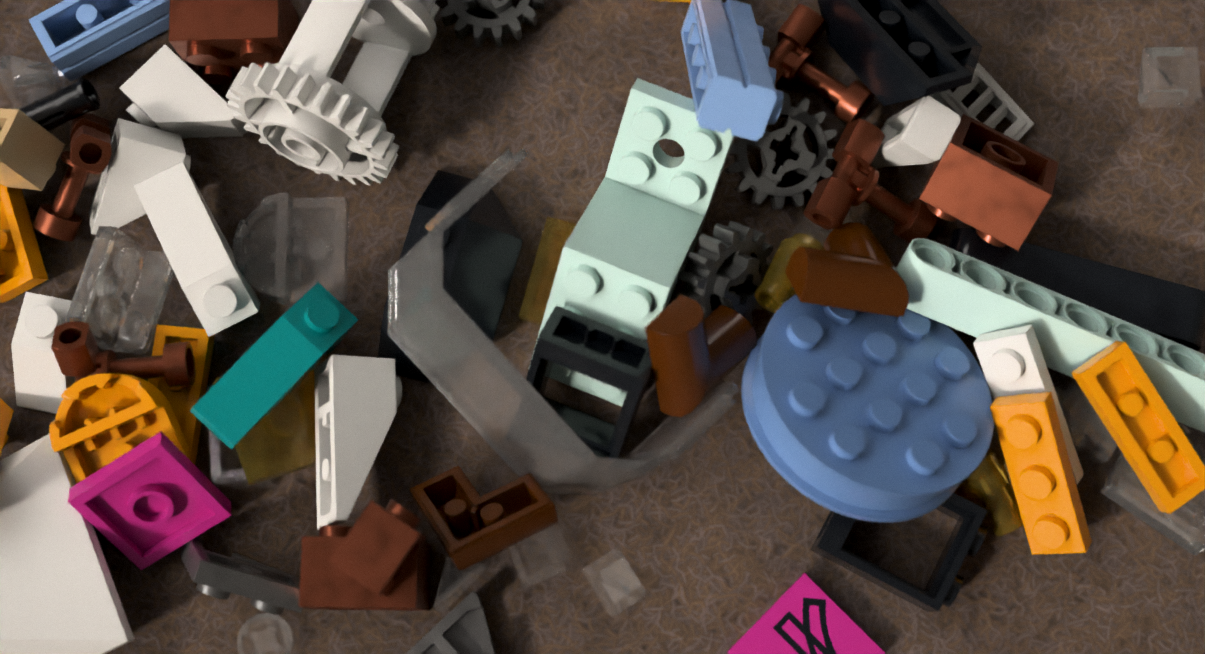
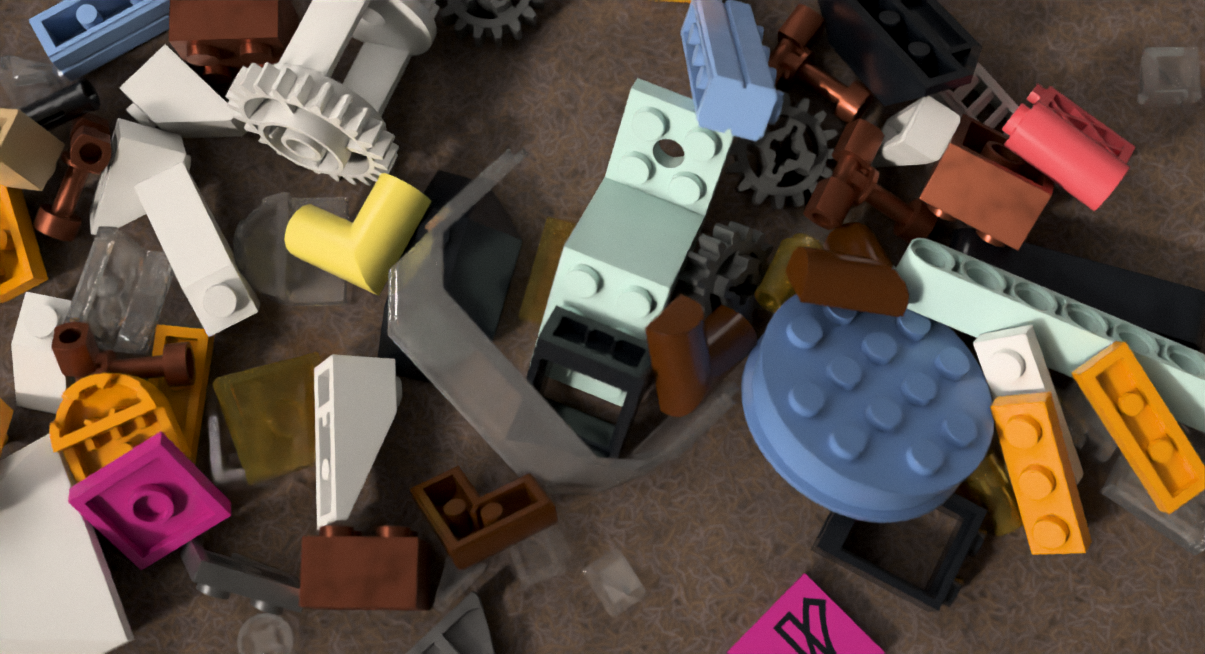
teal slope [190,282,358,450] -> none
copper brick [329,500,427,597] -> none
none -> light yellow brick [285,173,431,296]
none -> coral piece [1001,84,1136,211]

